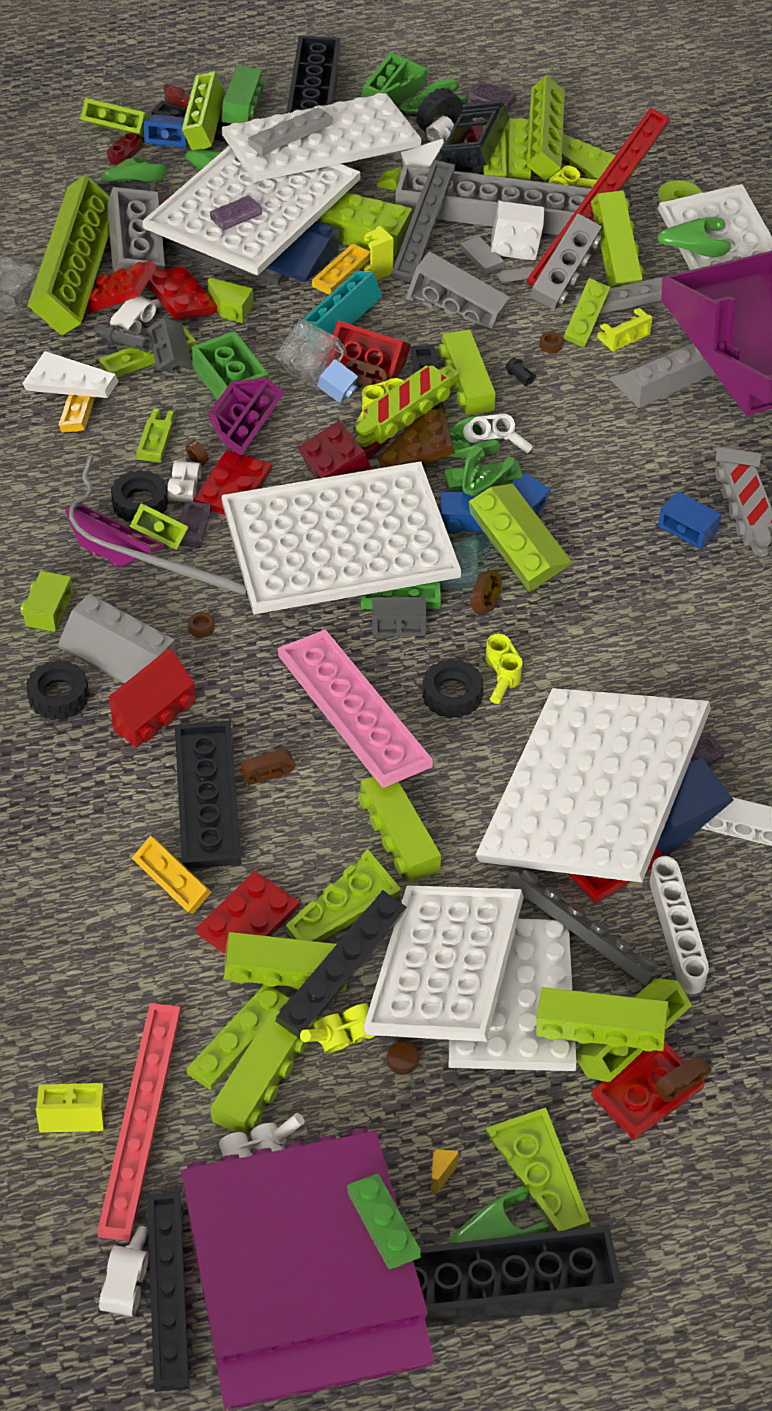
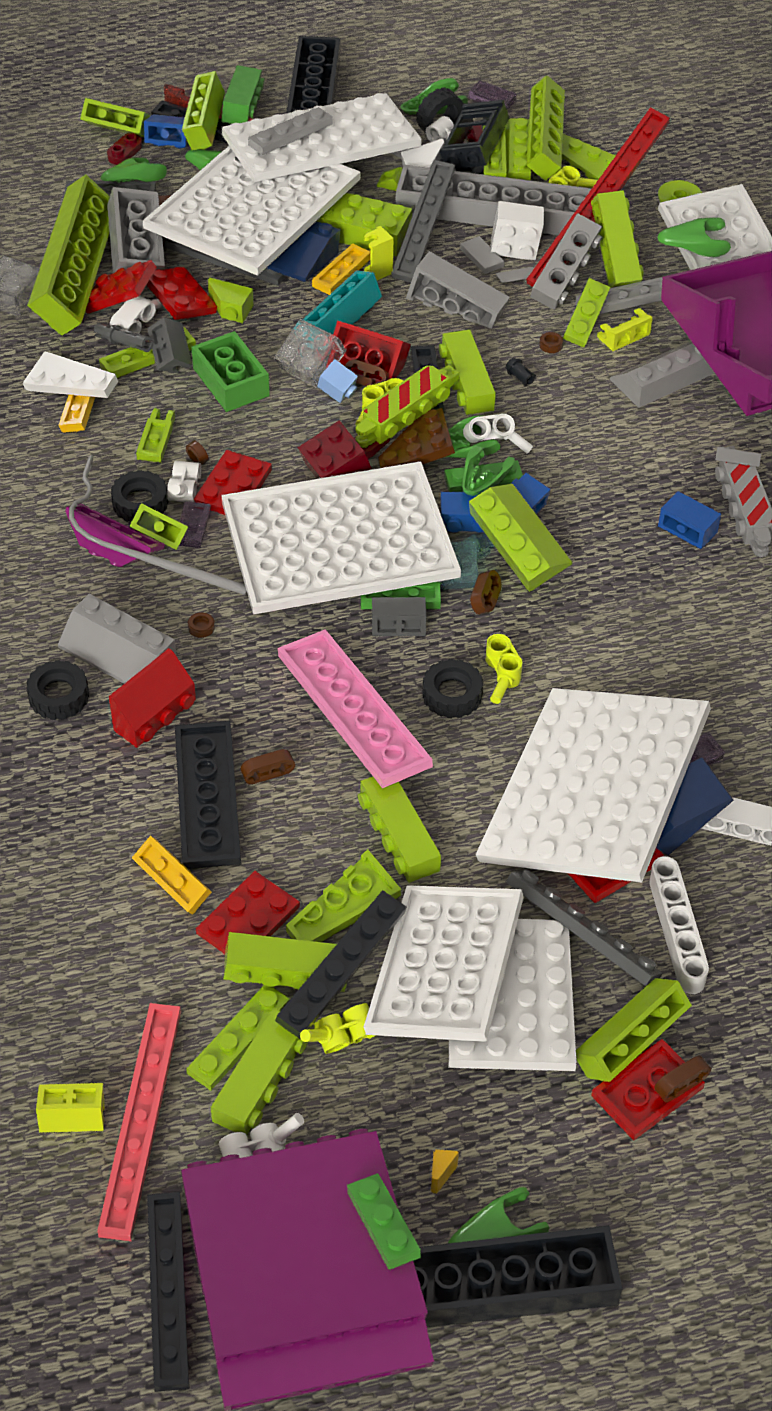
lime brick [21,571,73,632] -> none
white beam [99,1226,149,1317] -> none
magenta wedge [207,377,285,456] -> none
clear purple plate [210,195,262,231] -> none
bright green wedge [361,52,428,105] -> none
reddish brown tile [387,1042,419,1075] -> none
lime wing [486,1107,591,1231] -> none
lime brick [536,987,668,1051] -> none

